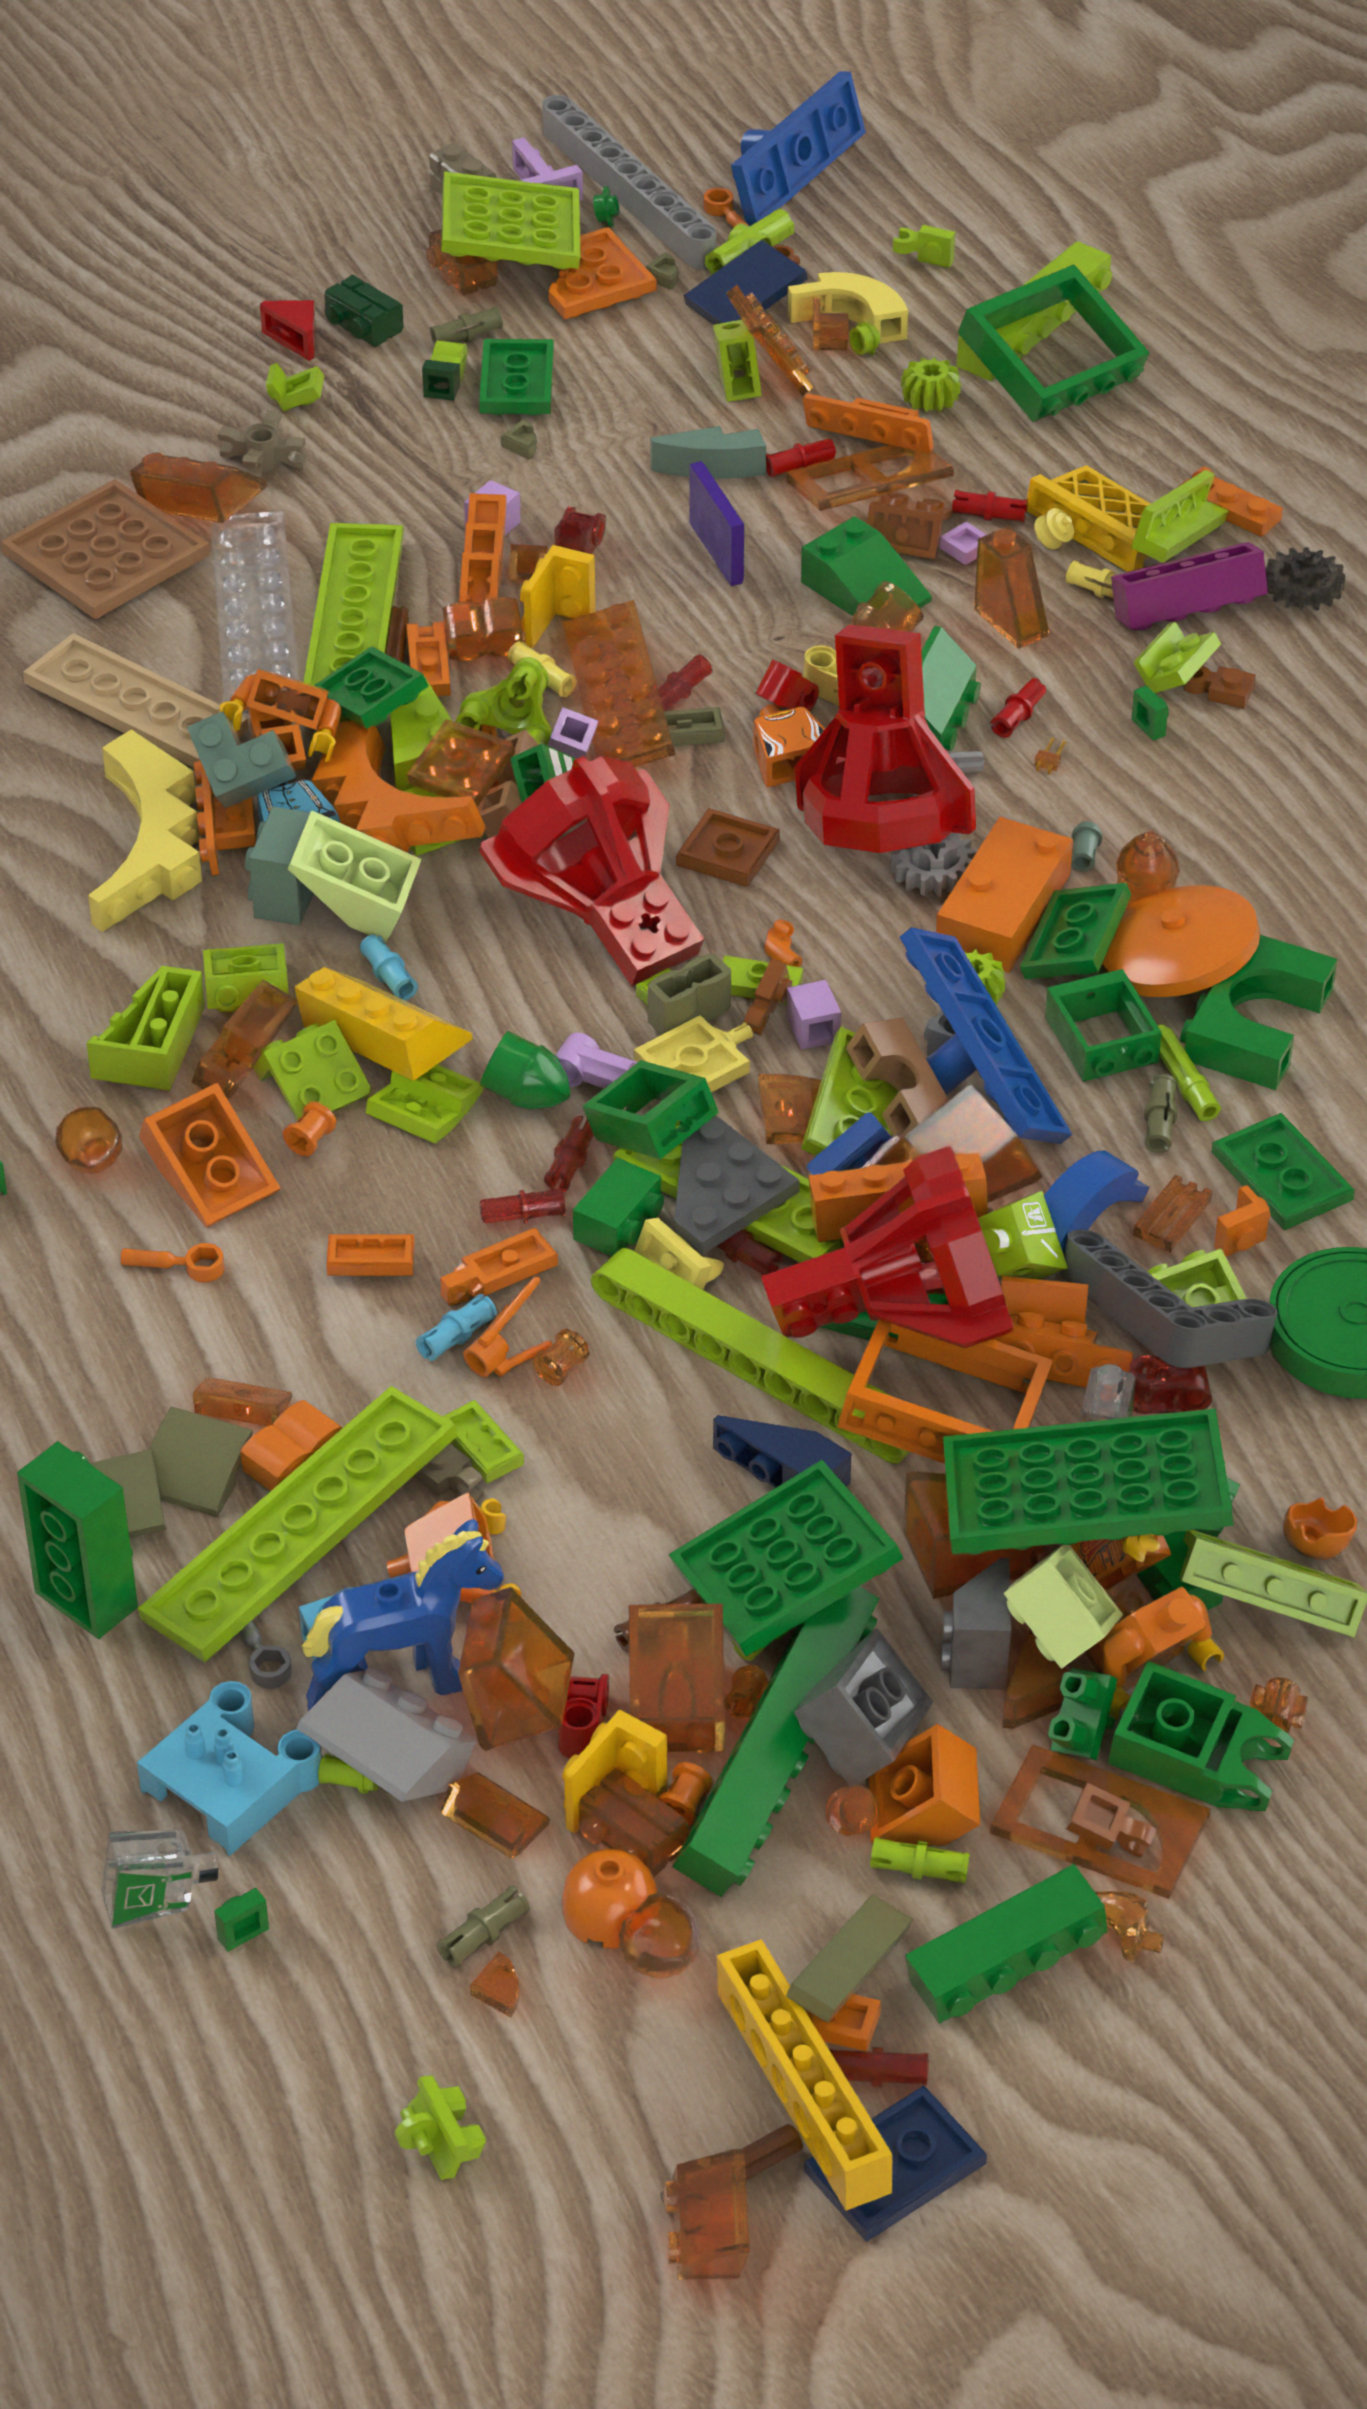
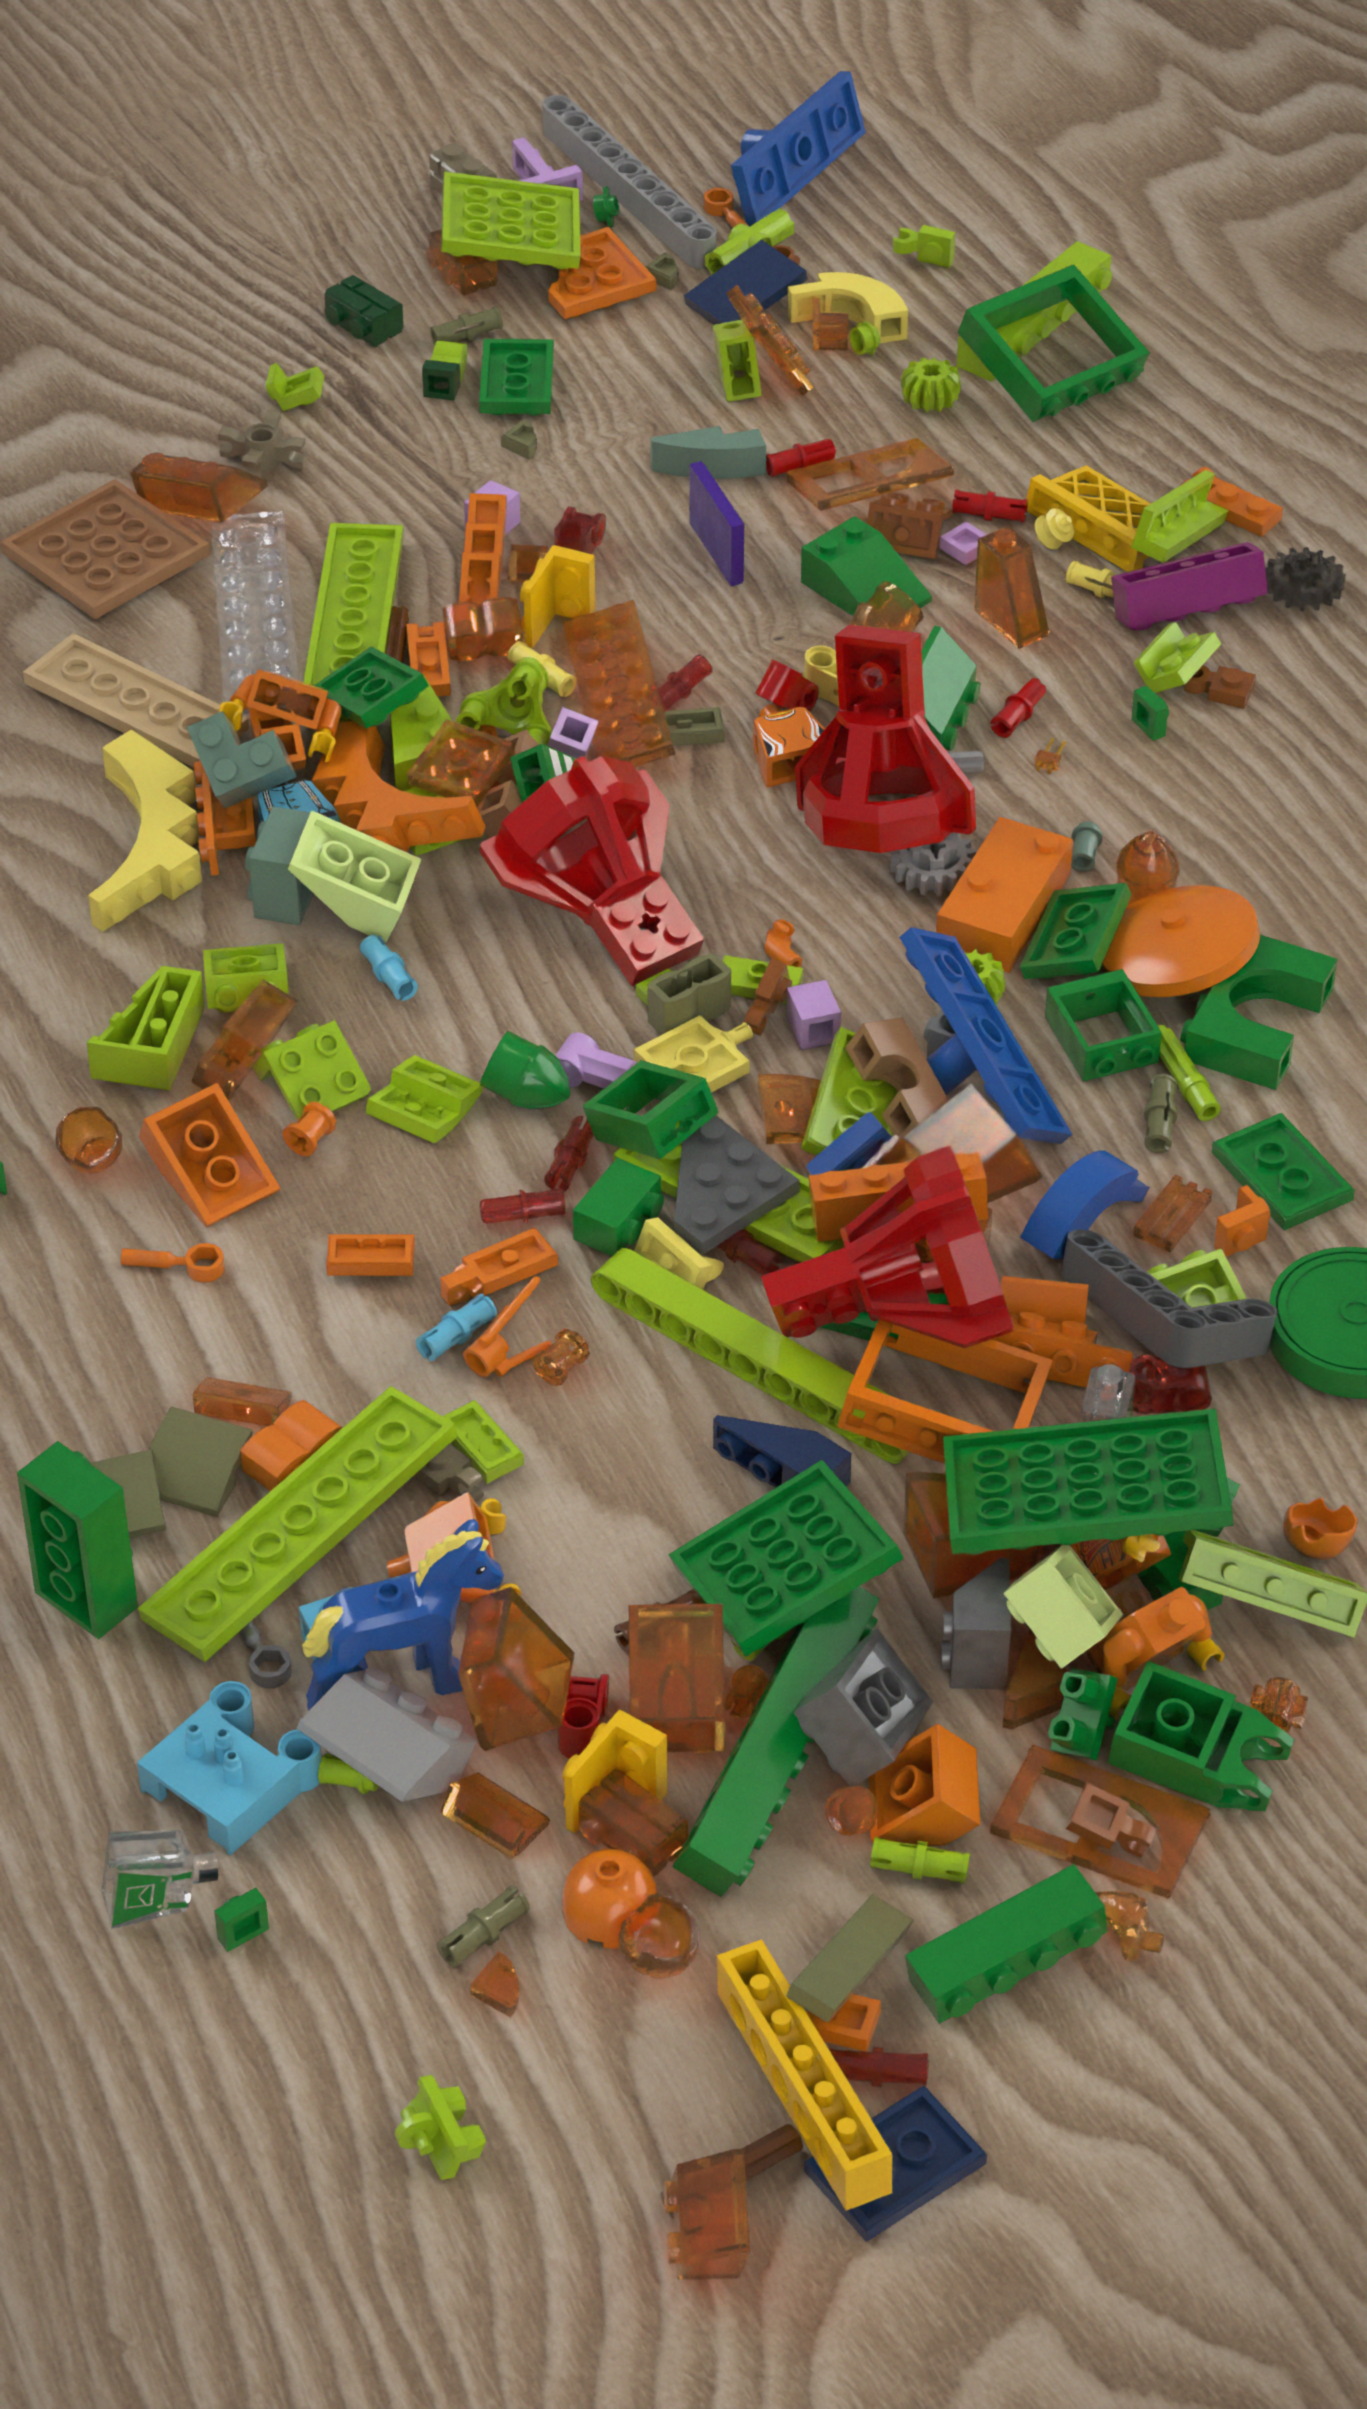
red slope [260,300,316,361] -> none
yellow slope [294,967,473,1081] -> none
orange bush [656,1762,714,1827] -> none
dark orange tile [676,808,780,887] -> none
orange bracket [802,393,934,453] -> none
lime torso [978,1191,1068,1280] -> none

